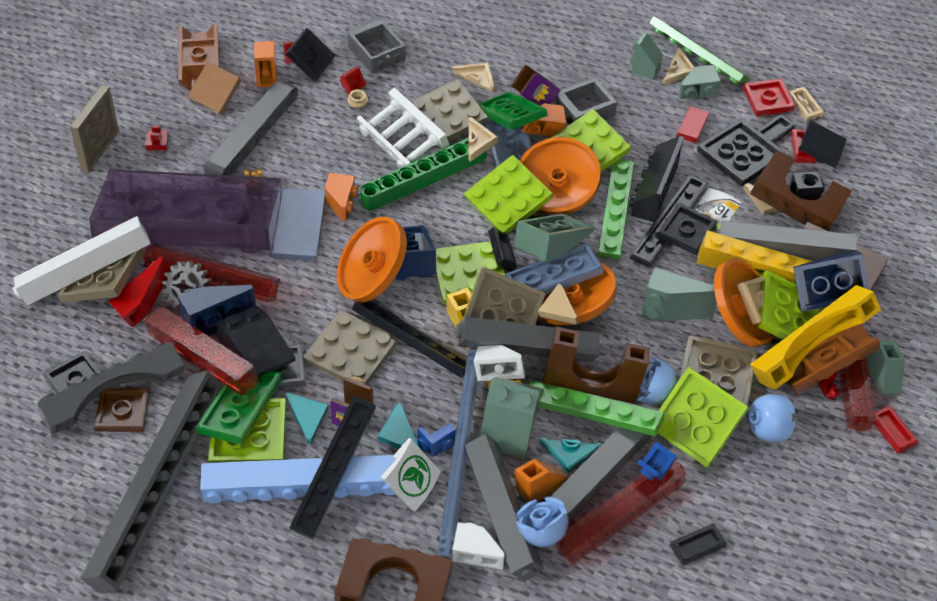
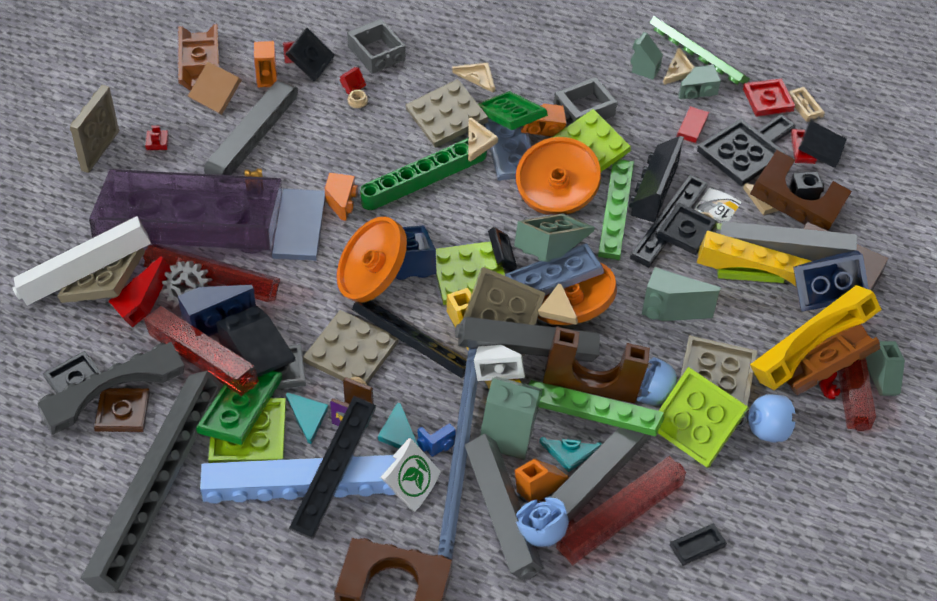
white fence [357,88,450,168] -> none
white slope [452,523,505,570] -> none
lime plate [464,155,554,234] -> none
piece [511,65,561,106] -> none
blue bracket [637,442,678,482] -> none
orange dish [714,258,774,348] -> none
tan tile [737,276,765,325] -> none
lime plate [758,270,822,339] -> none
red tile [869,406,919,454] -> none

